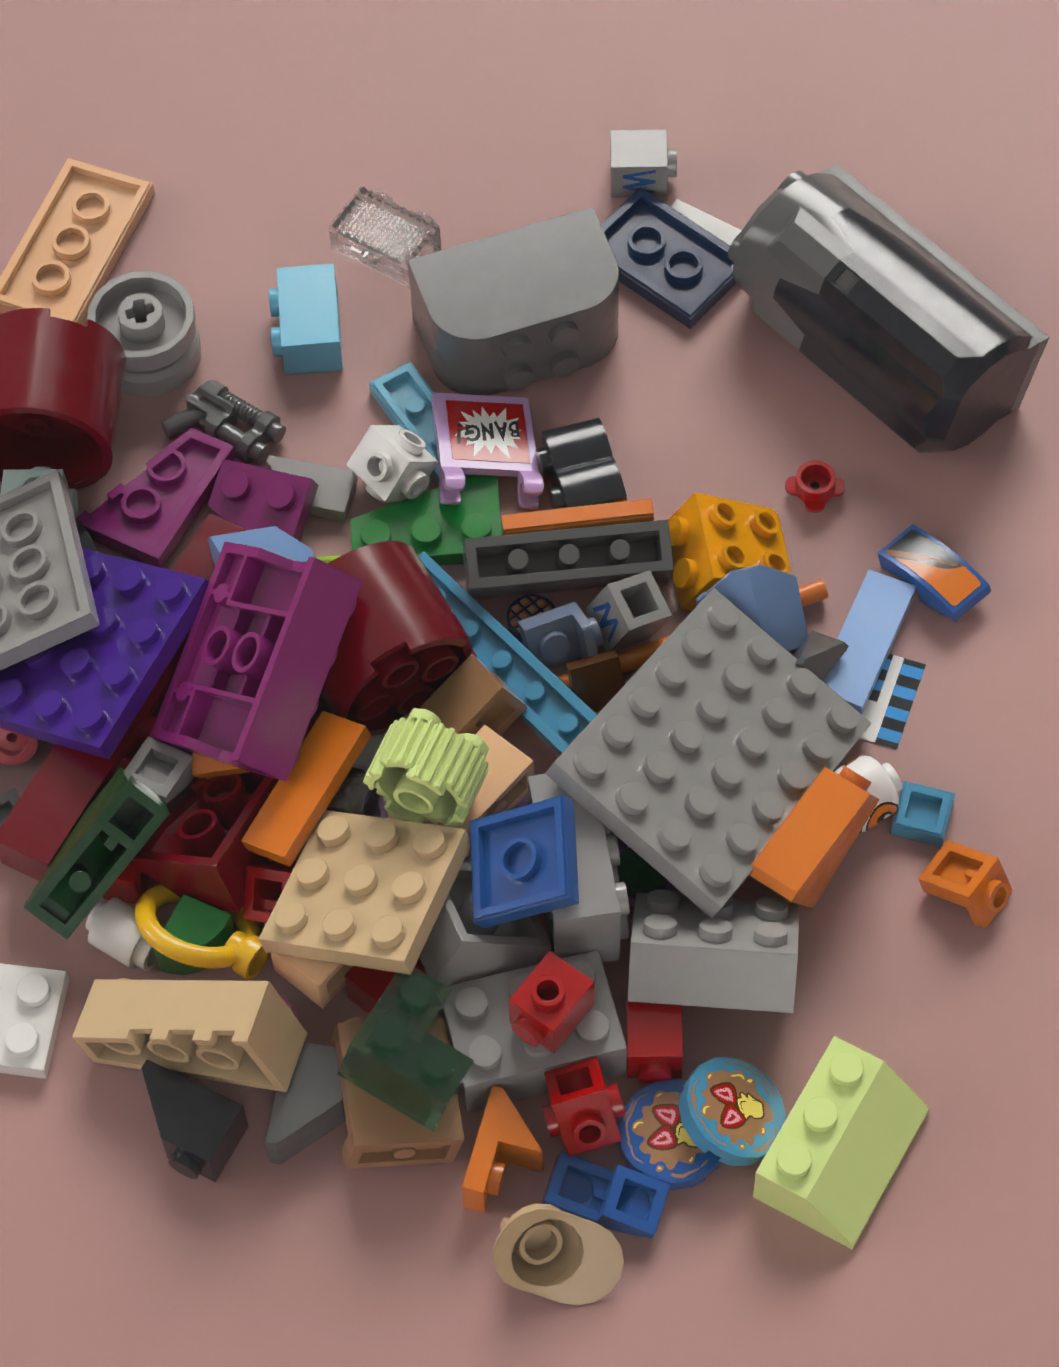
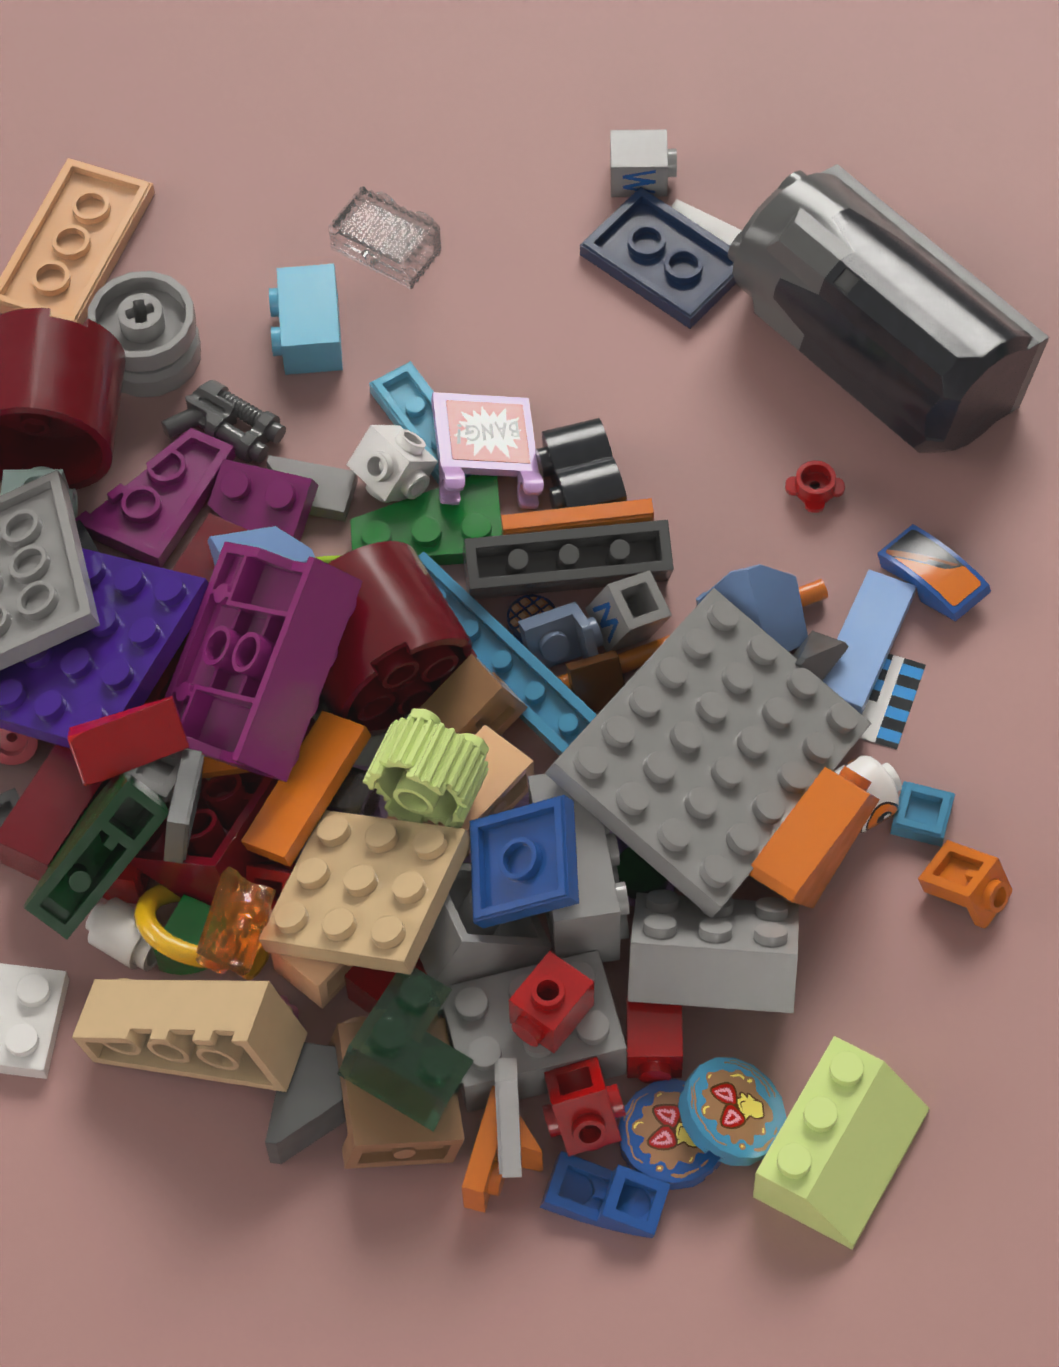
black slope [141,1059,249,1182] -> none
brick [407,207,619,396] -> none
tan piece [492,1203,624,1306] -> none
light orange bracket [668,492,792,611] -> none
none -> red slope [67,696,189,786]
none -> dark grey tile [164,749,204,863]
none -> clear orange hips [196,866,276,977]
none -> light grey tile [495,1058,522,1178]

